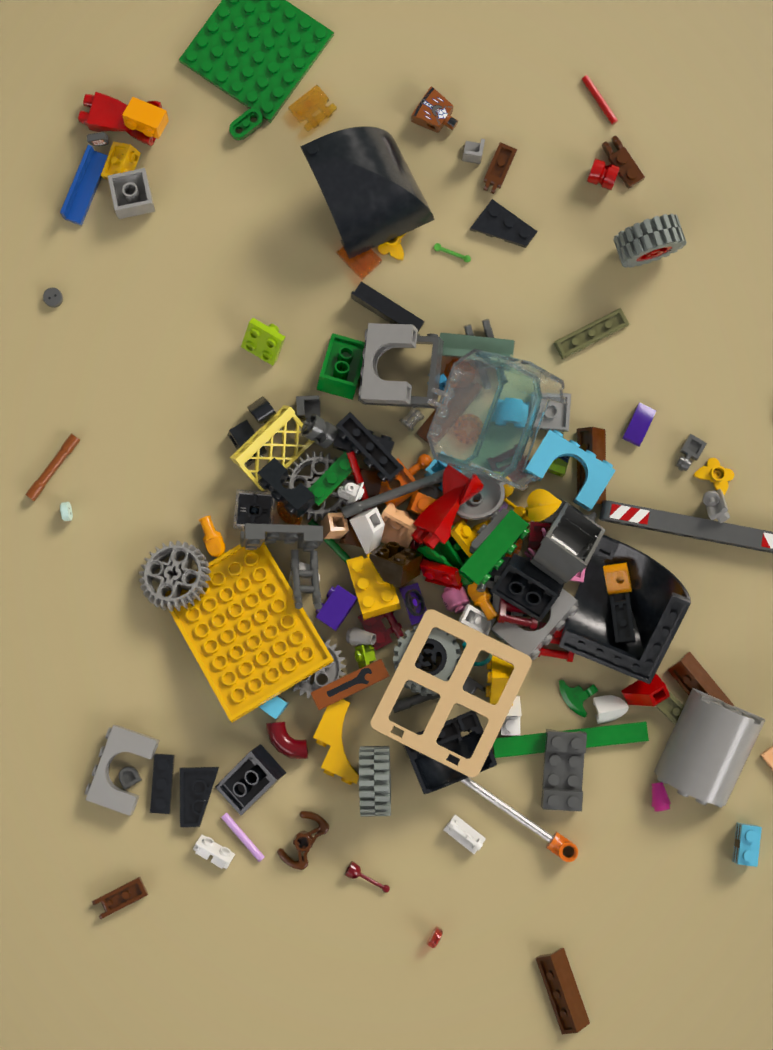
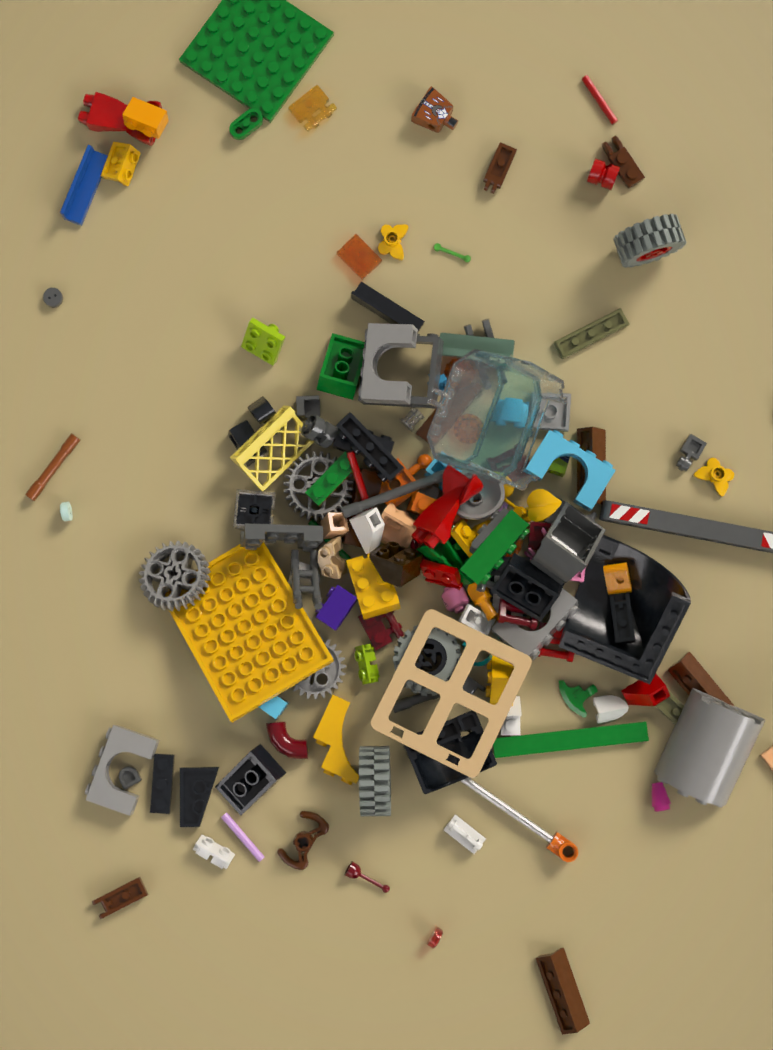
dark grey tile [87,132,109,146] -> none
light grey slope [108,168,155,219] -> none
light orange arm [199,515,226,557] -> none
black arch [257,458,315,518] -> none
clear orange gear [277,501,303,525] -> none
black panel [300,126,435,259] -> none
dark orange tile [311,659,389,710] -> none
white hinge [337,482,364,505] -> none
light grey cone [346,627,376,646] -> none
piece [399,583,427,625] -> none
light grey panel [462,139,485,164] -> none
black wing [470,199,538,248] -> none
dark grey piece [541,729,587,812] -> none
dark purple slope [622,402,656,447] -> none
light grey hips [703,489,730,523] -> none
medium azure brick [732,823,762,867] -> none
none -> tan cylinder [318,535,347,579]

